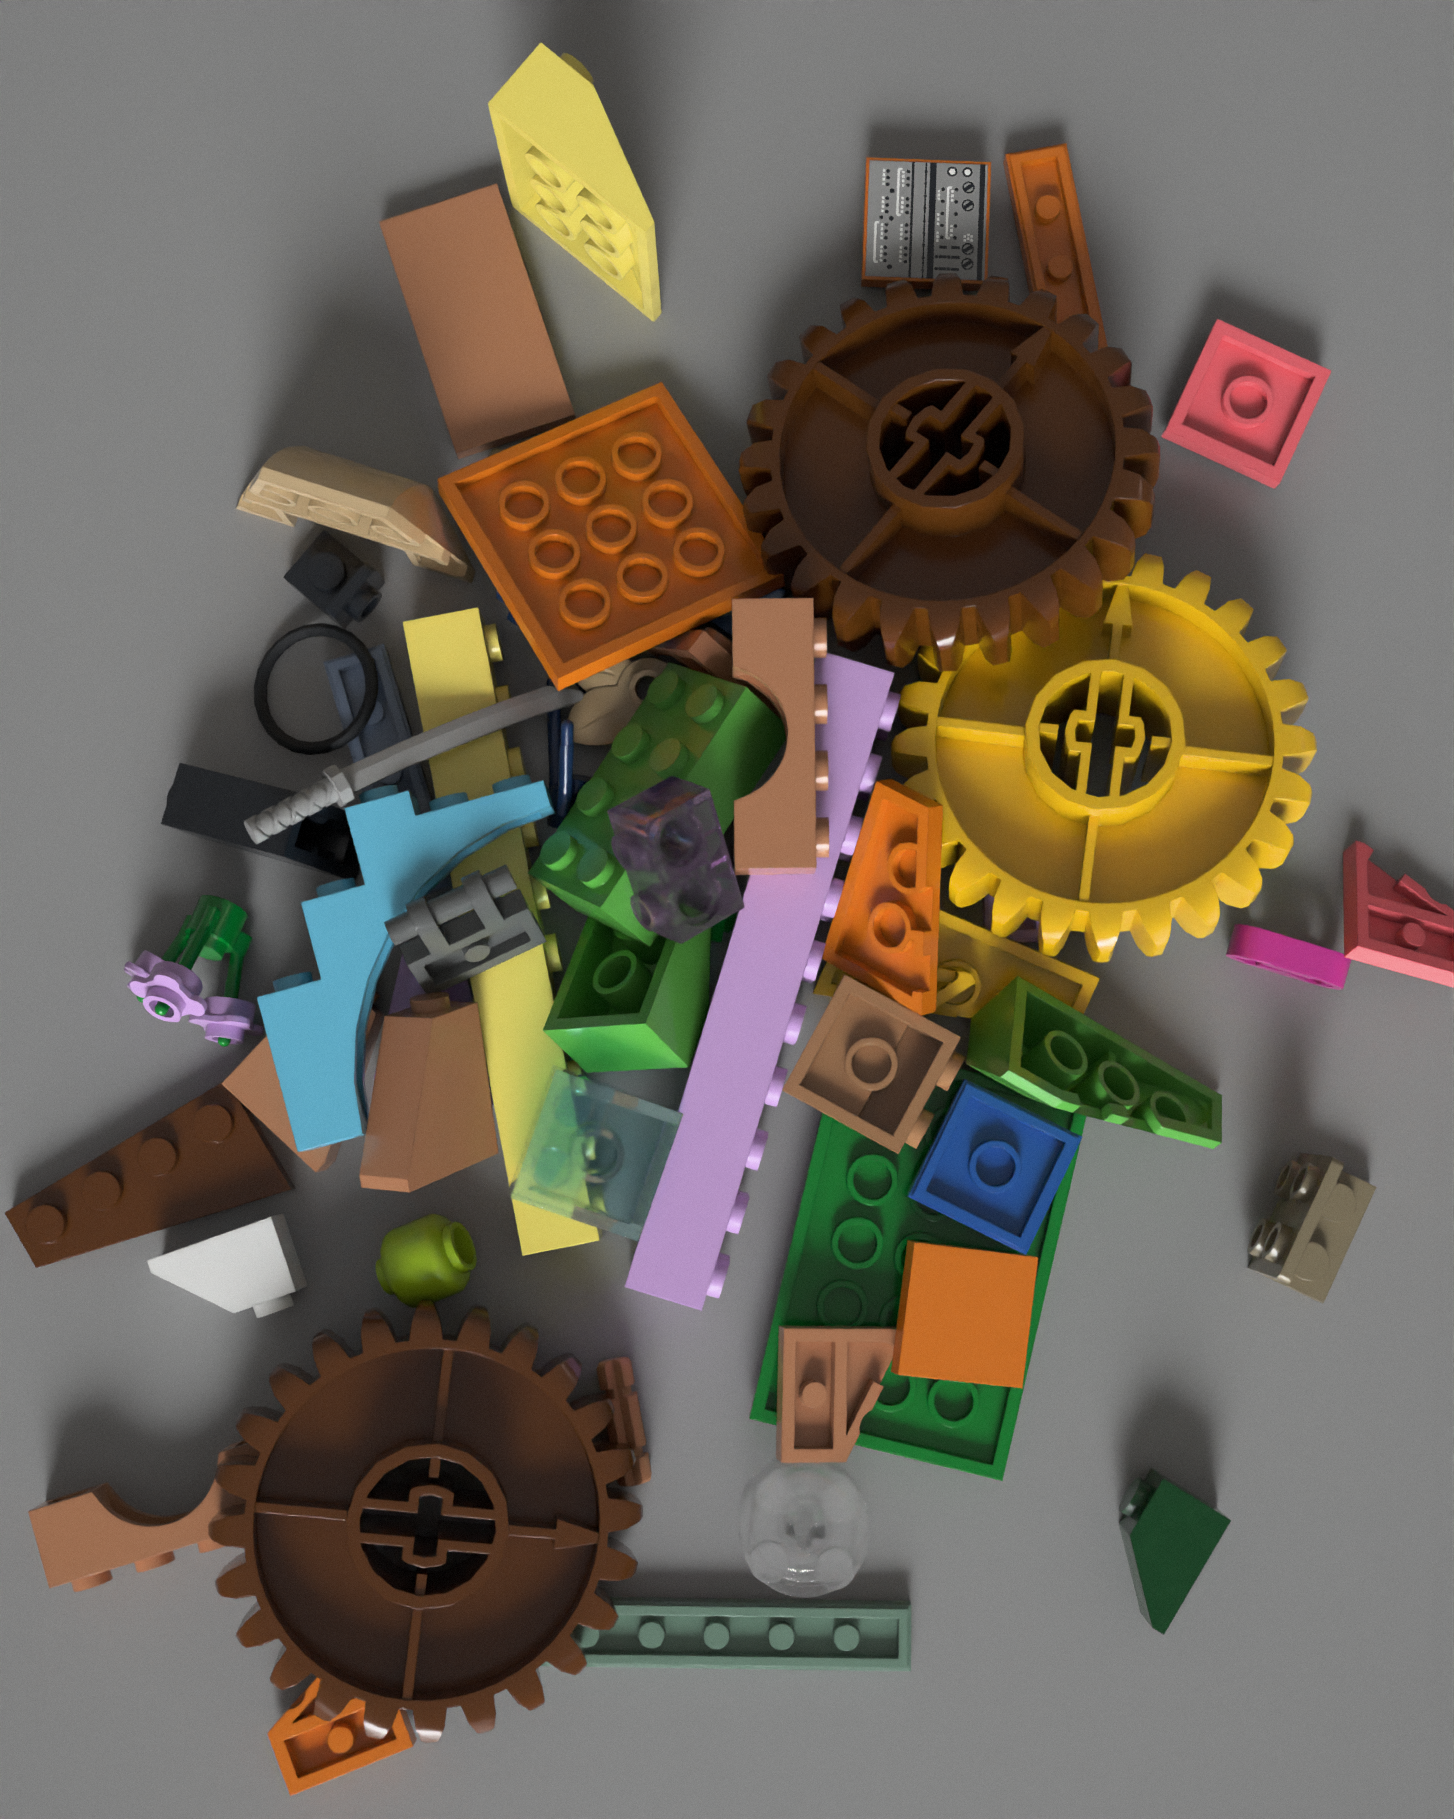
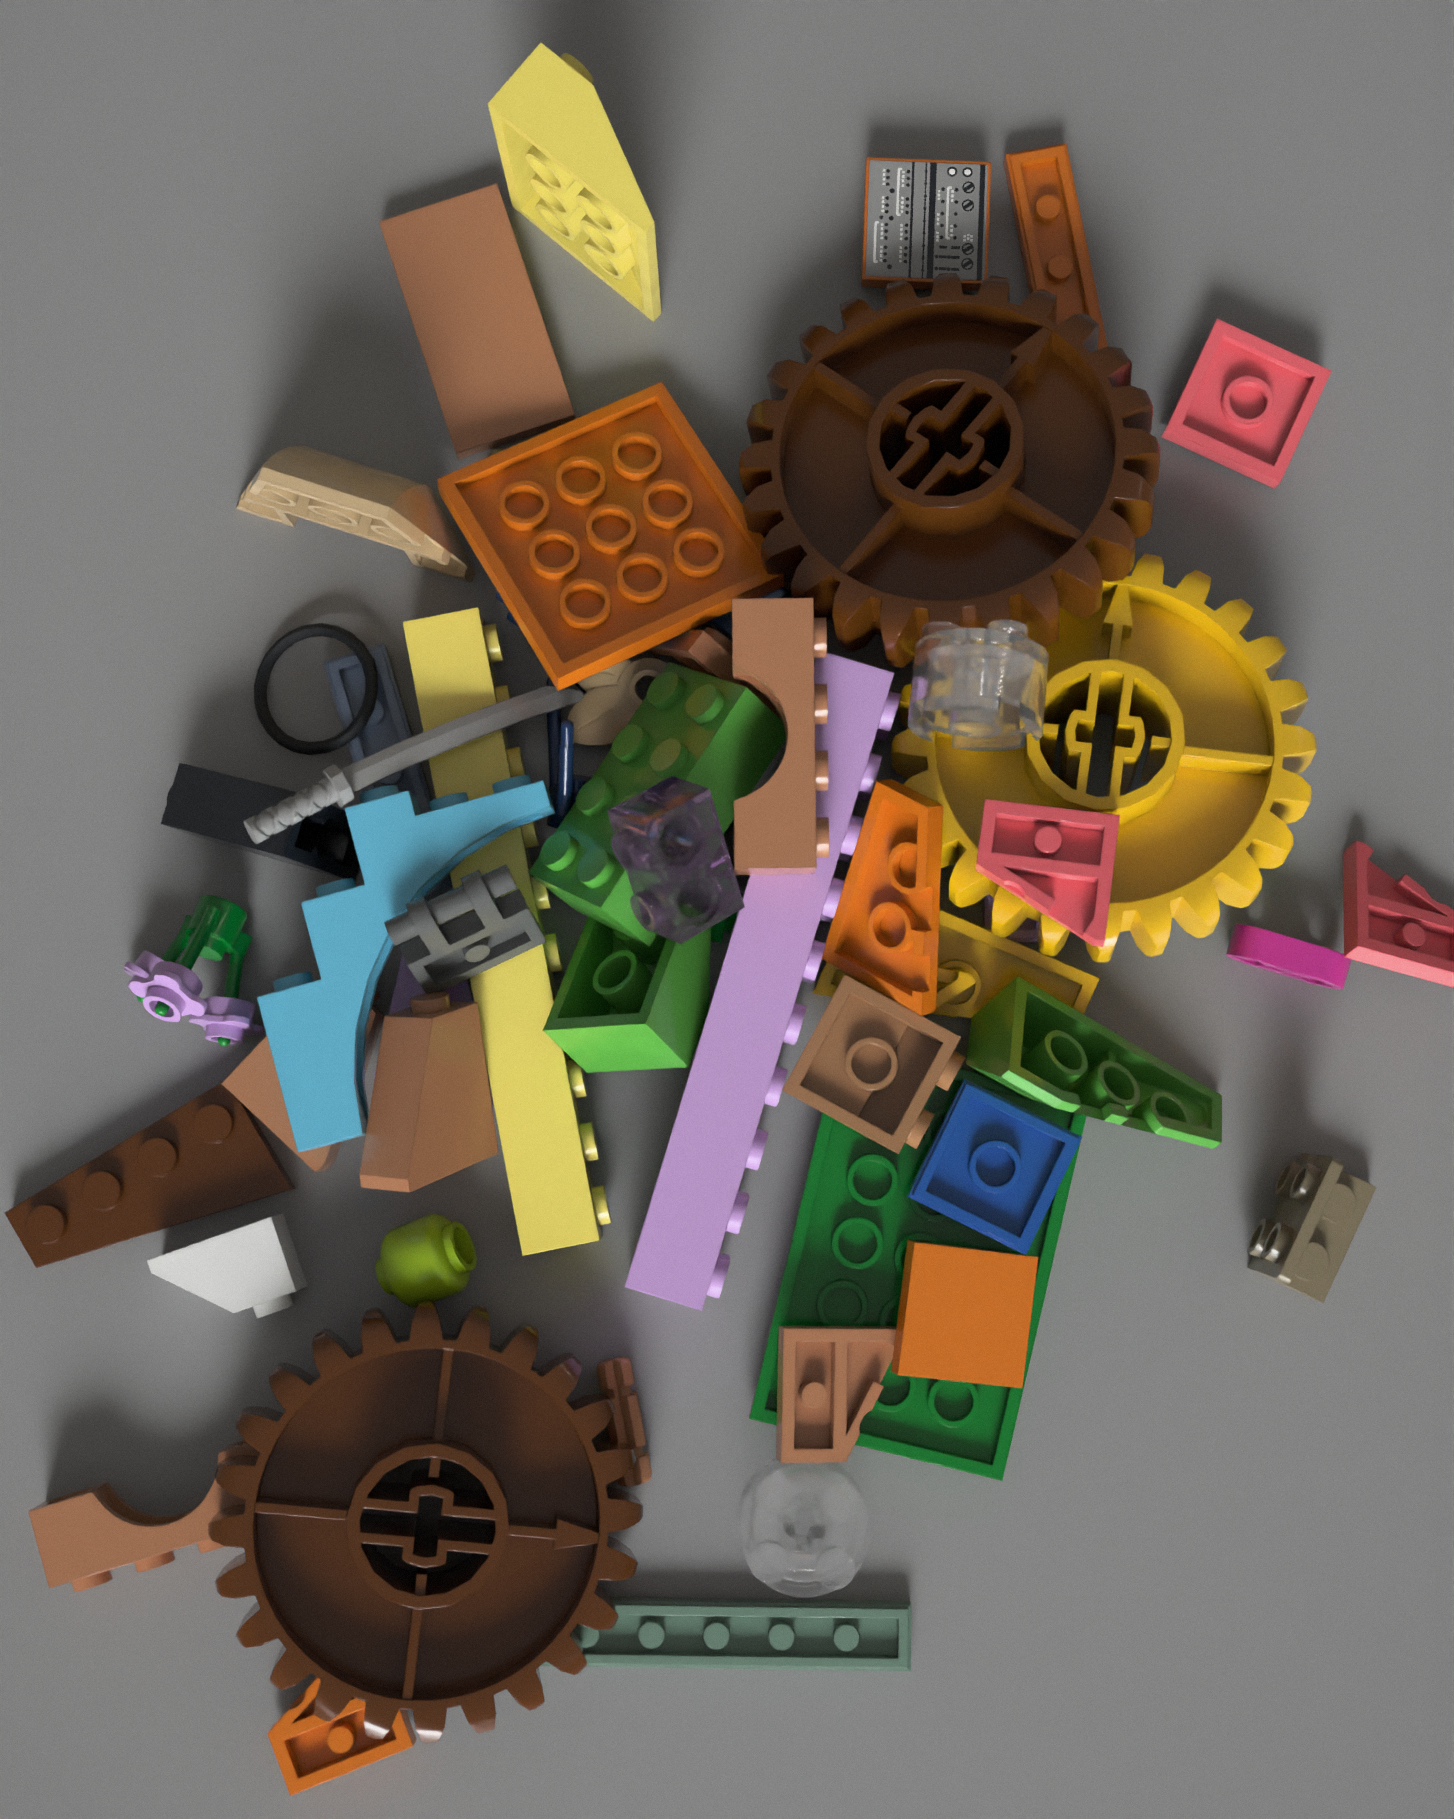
black bracket [283,530,385,629] -> none
clear light blue slope [509,1065,683,1242] -> none
dark green slope [1119,1468,1231,1635] -> none
none -> clear brick [908,619,1049,751]
none -> coral wing [976,799,1120,947]

